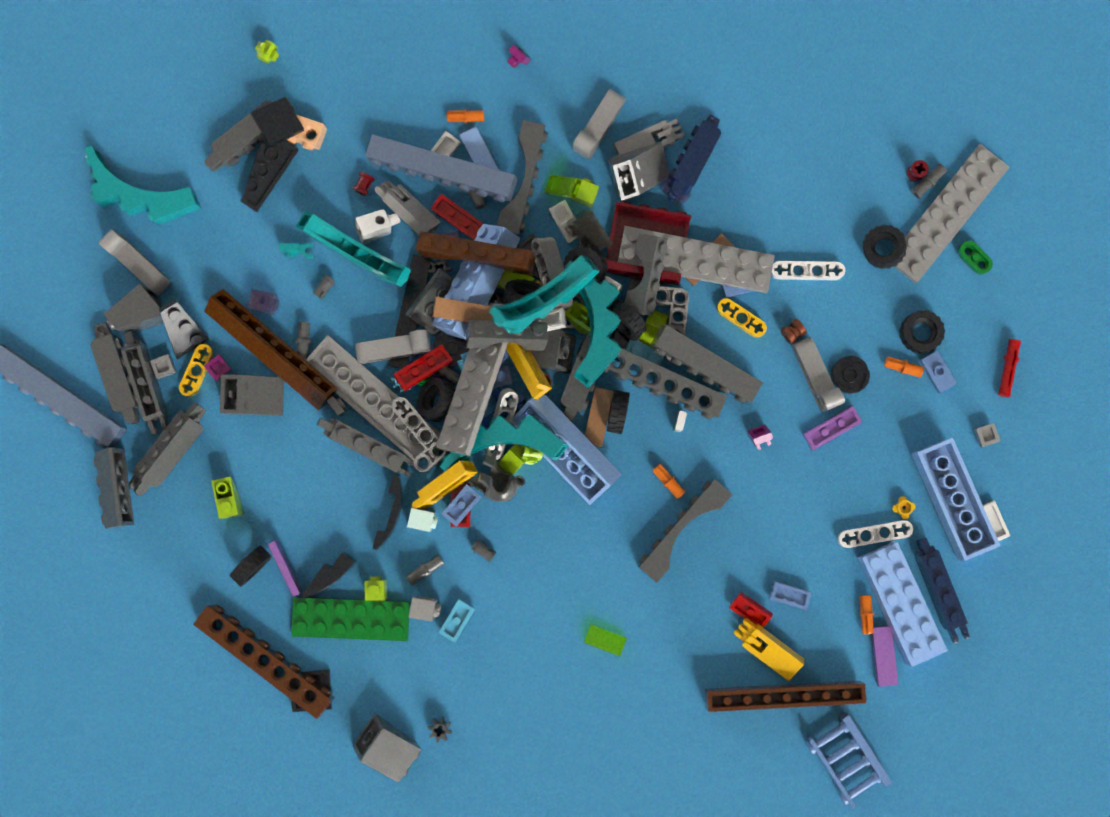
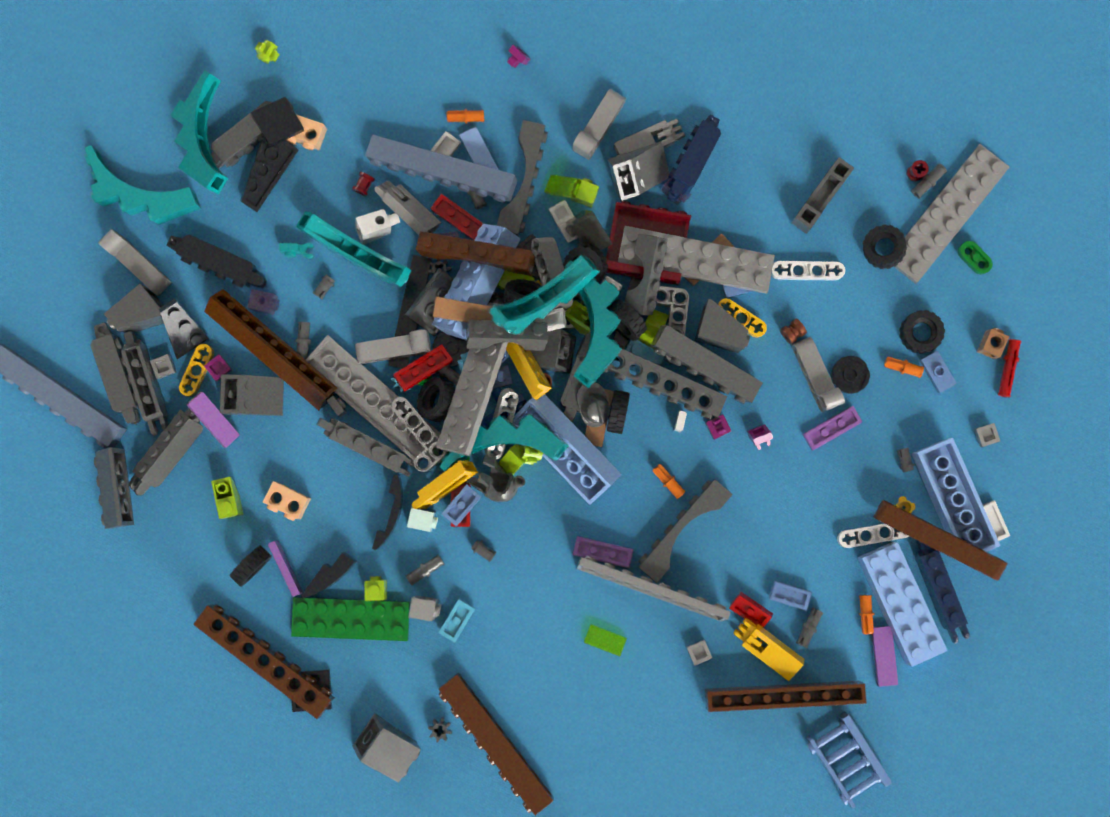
none -> black hinge [166,235,267,289]
none -> teal arch [170,70,229,195]
none -> medium lavender tile [186,392,240,448]
none -> light nougat brick [263,481,311,521]
none -> reddish brown brick [438,672,554,816]
none -> medium lavender tile [573,536,633,568]
none -> light grey plate [576,556,730,622]
none -> dark grey piece [577,382,610,427]
none -> light grey plate [686,639,712,666]
none -> dark grey slope [694,299,750,353]
none -> magenta tile [705,414,731,440]
none -> dark grey arch [791,157,854,234]
none -> dark grey pin [796,608,823,649]
none -> reddish brown beam [873,500,1008,581]
none -> dark grey pin [896,447,915,473]
none -> medium nougat brick [977,328,1009,359]

